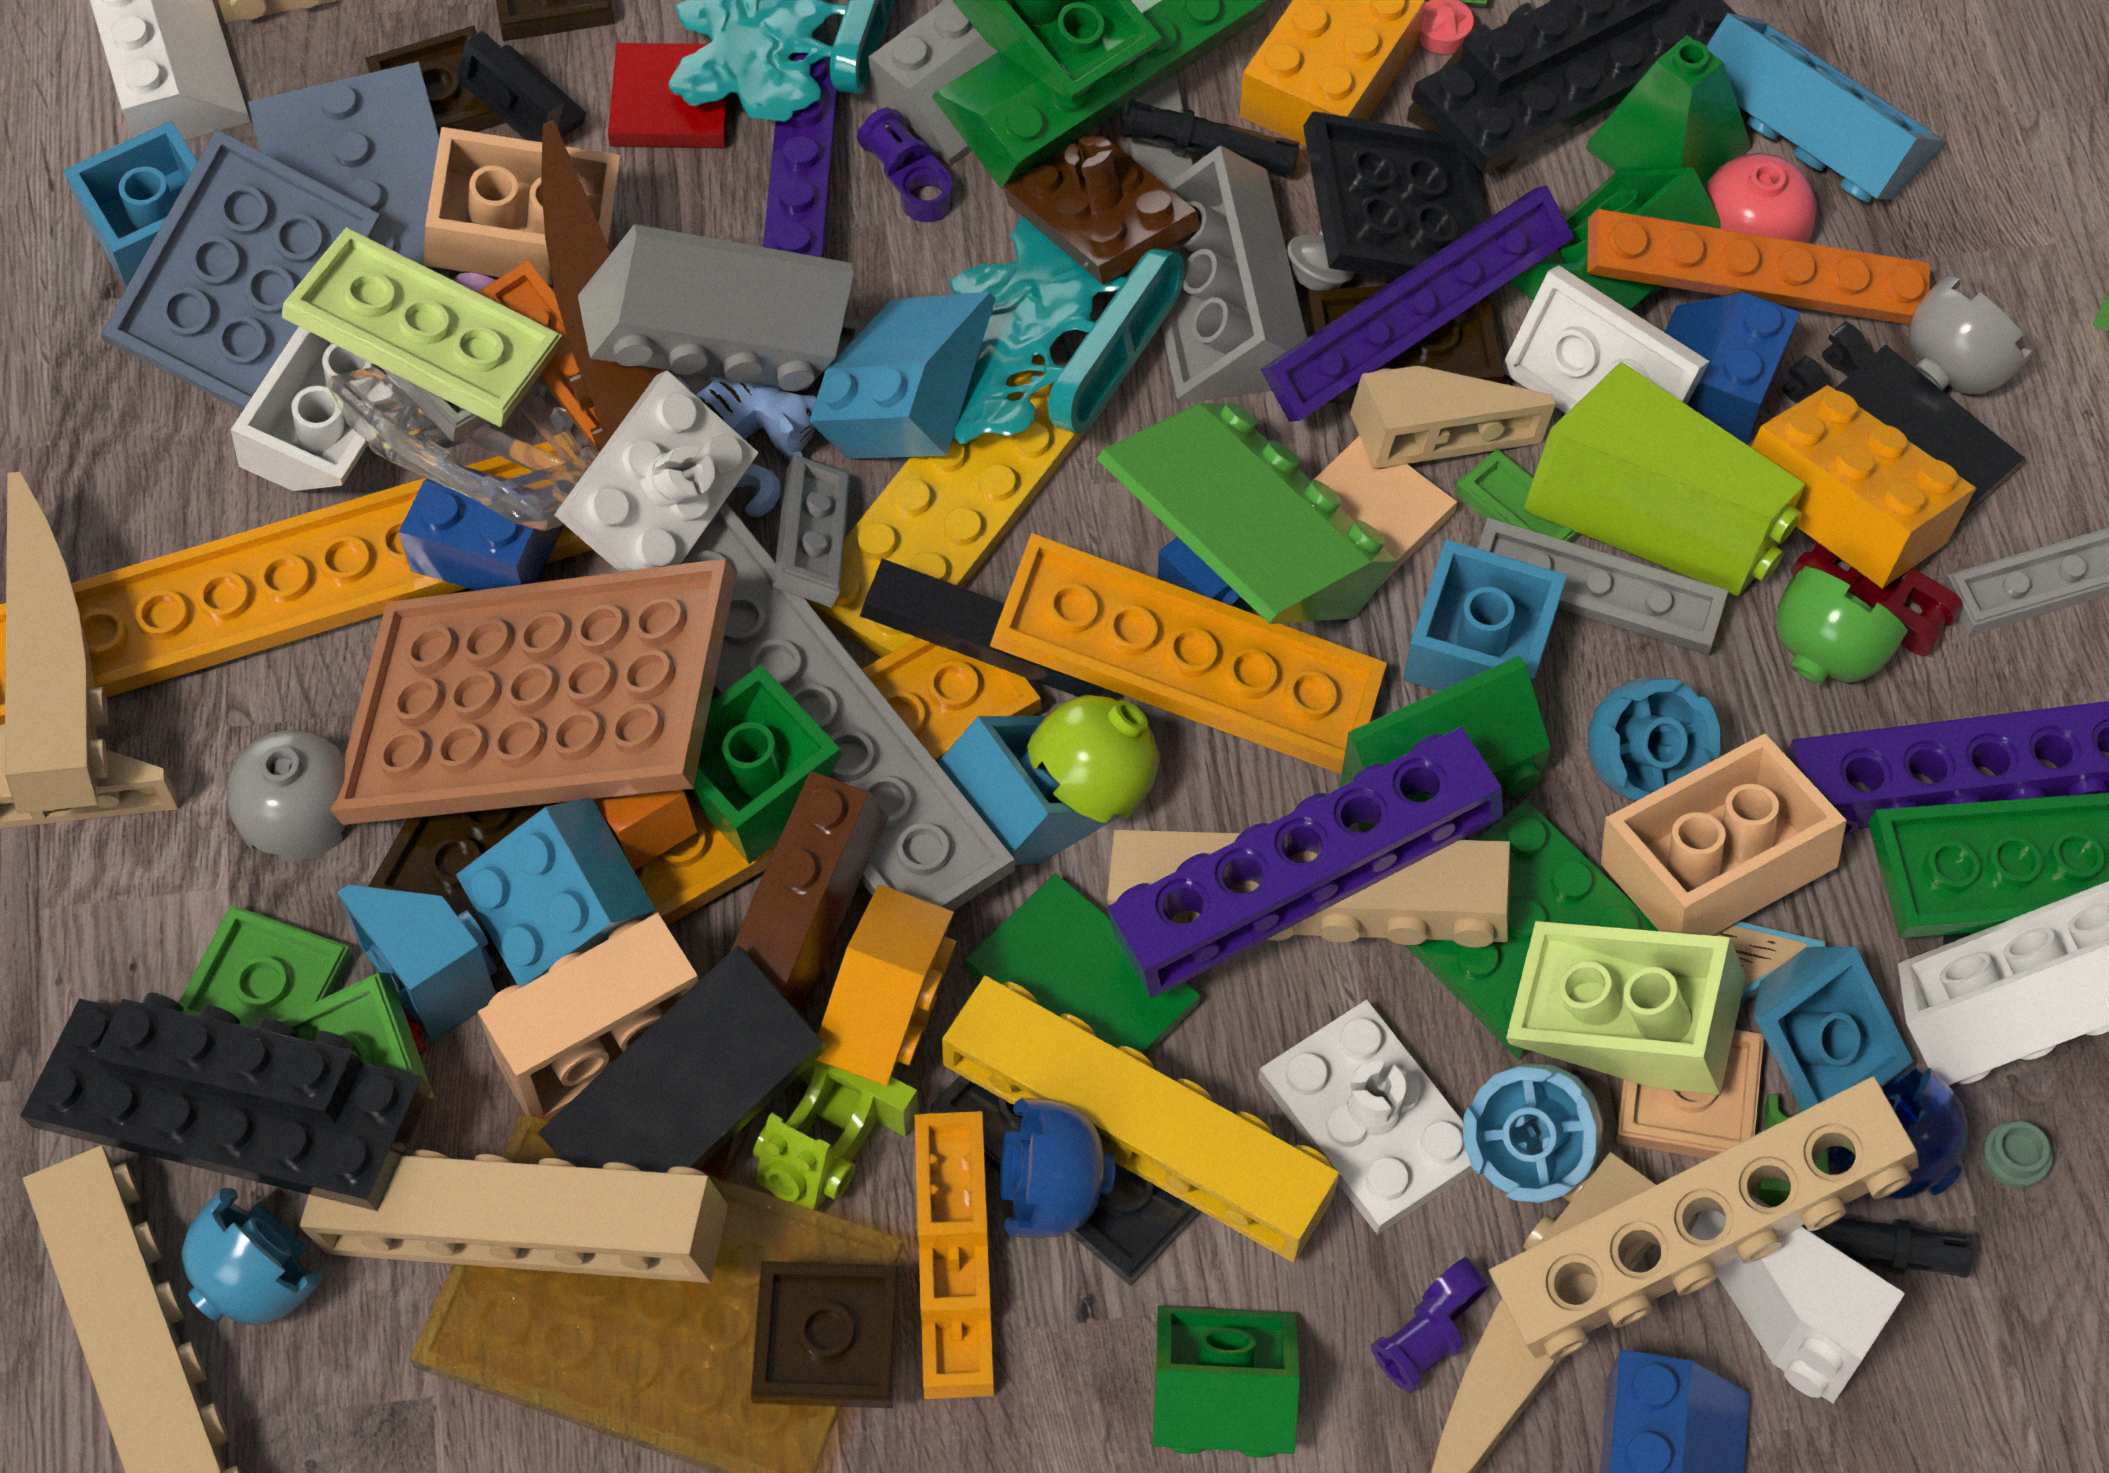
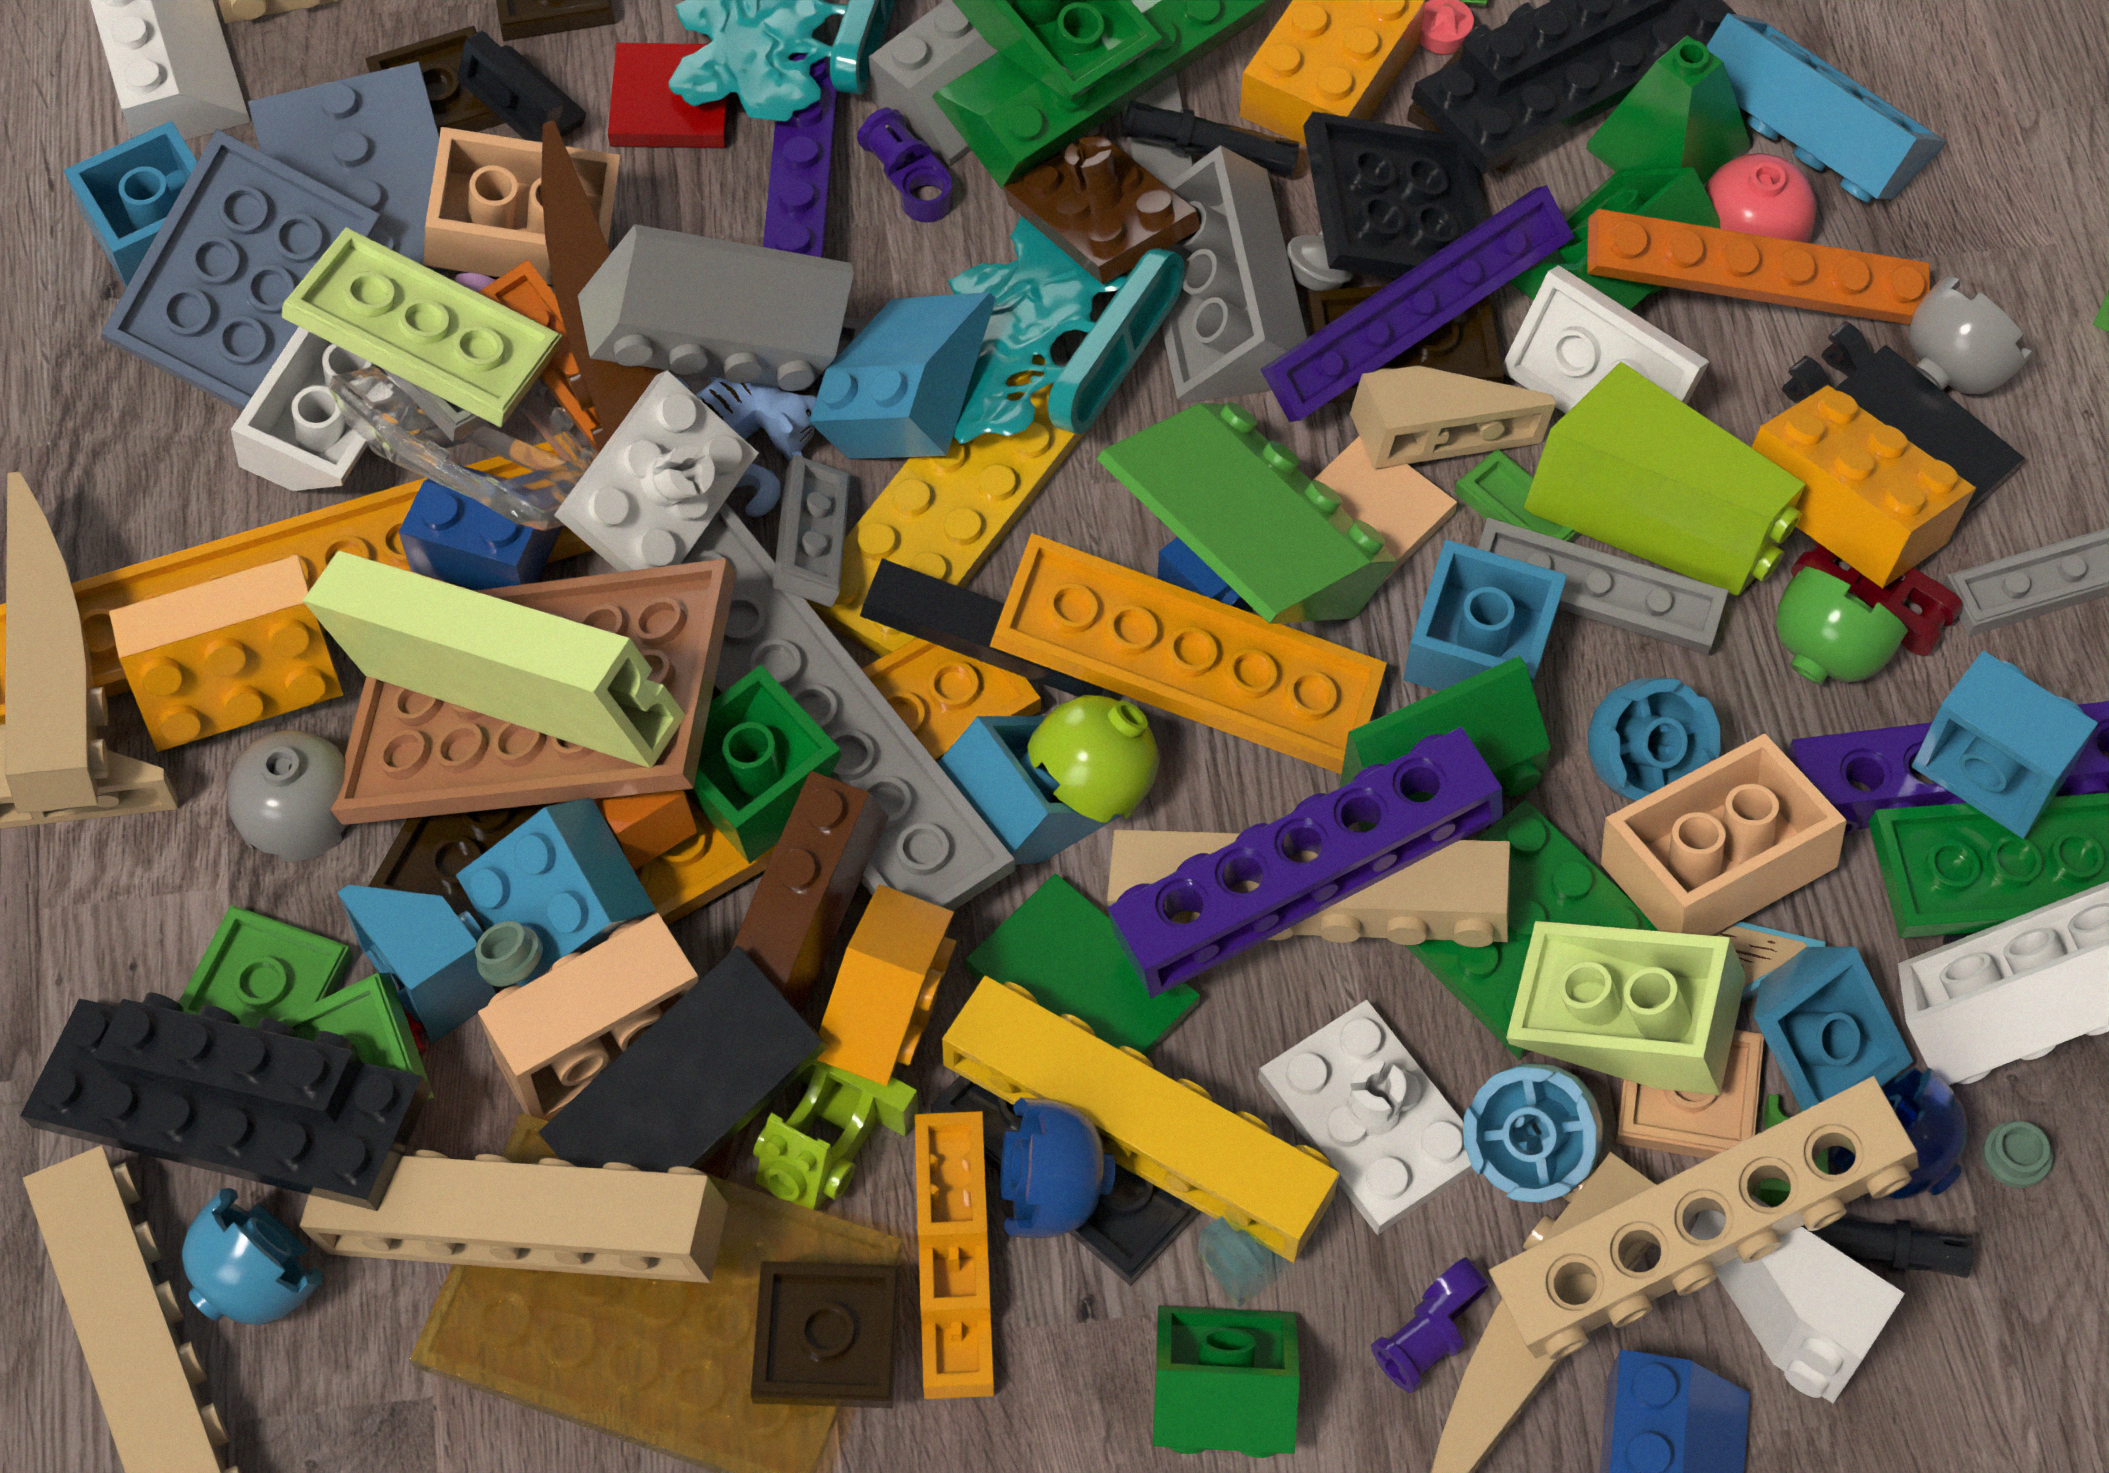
blue slope [1664,292,1800,444] -> none
none -> light orange brick [109,555,343,752]
none -> yellowish green brick [302,550,686,768]
none -> sand green plate [475,921,543,986]
none -> clear light blue plate [1197,1216,1265,1308]
none -> dark azure brick [1912,650,2098,839]

